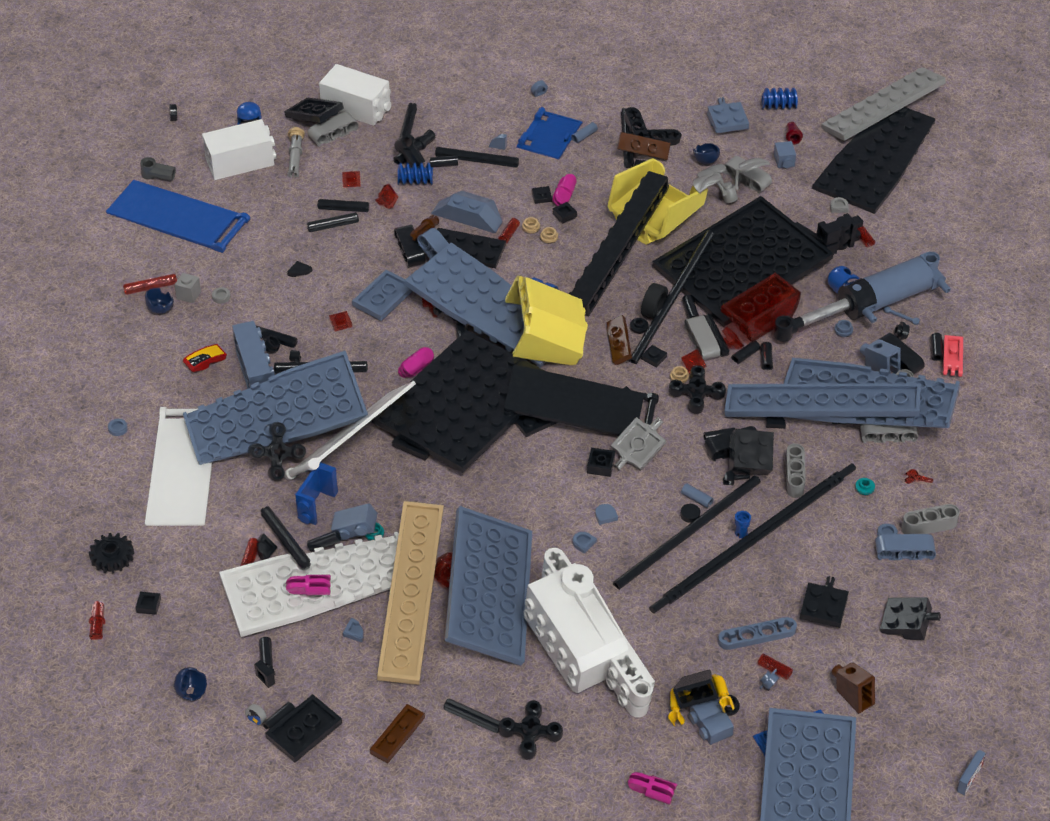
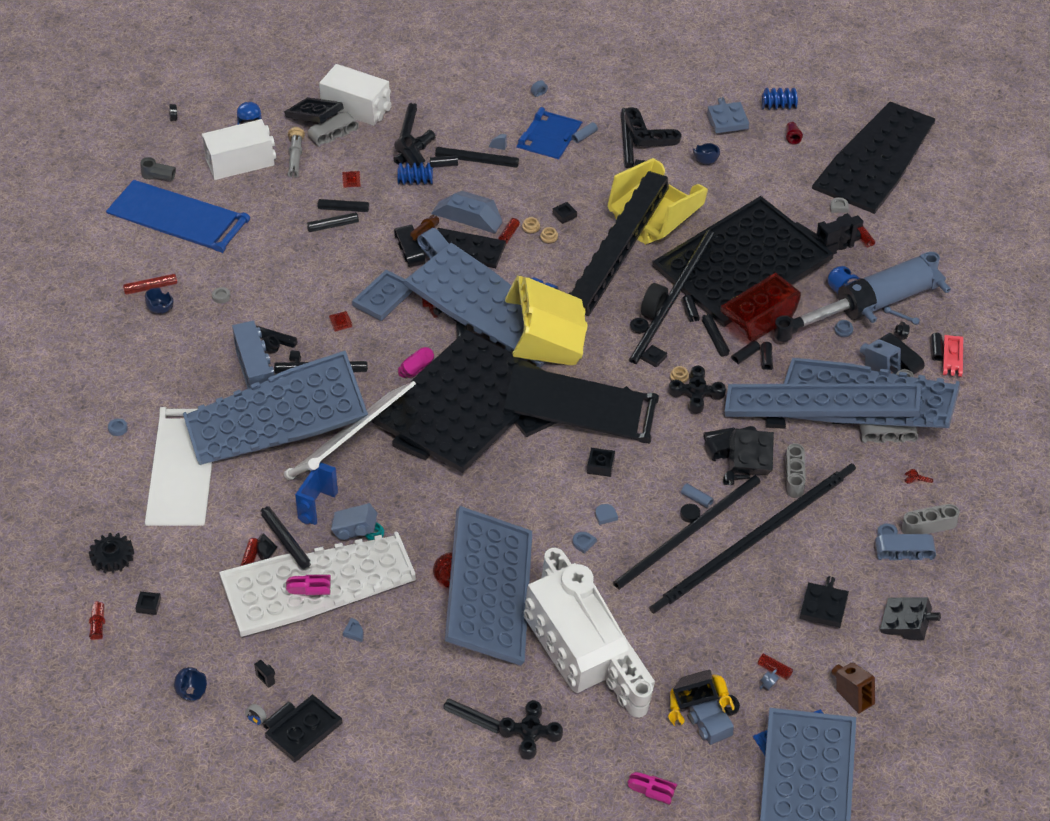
light grey brick [175,273,201,303] -> none
slope [183,344,227,372] -> none
black gear [248,422,306,481] -> none
black axle [259,637,273,668] -> none
black tile [287,261,313,277] -> none
black axle [307,530,341,552] -> none
reddish brown plate [370,704,425,764] -> none
clear red tile [375,184,399,209] -> none
tan plate [377,501,444,685] -> none
black plate [532,186,552,204] -> none
dark pink arm [552,174,577,206] -> none
reddish brown plate [606,315,632,365] -> none
light grey plate [611,417,666,471] -> none
reddish brown plate [617,132,671,160] -> none
clear red plate [681,349,707,374] -> none
light grey beam [684,315,720,361] -> none
light grey plant [693,158,770,203] -> none
sand blue beam [718,617,797,650] -> none
clear red plate [722,326,744,349] -> none
light grey beam [723,156,772,194] -> none
blue pin [735,511,751,538] -> none
sand blue brick [774,141,796,168] -> none
light grey plate [821,67,946,141] -> none
teal plate [855,478,875,495] -> none
sand blue tile [957,750,986,795] -> none

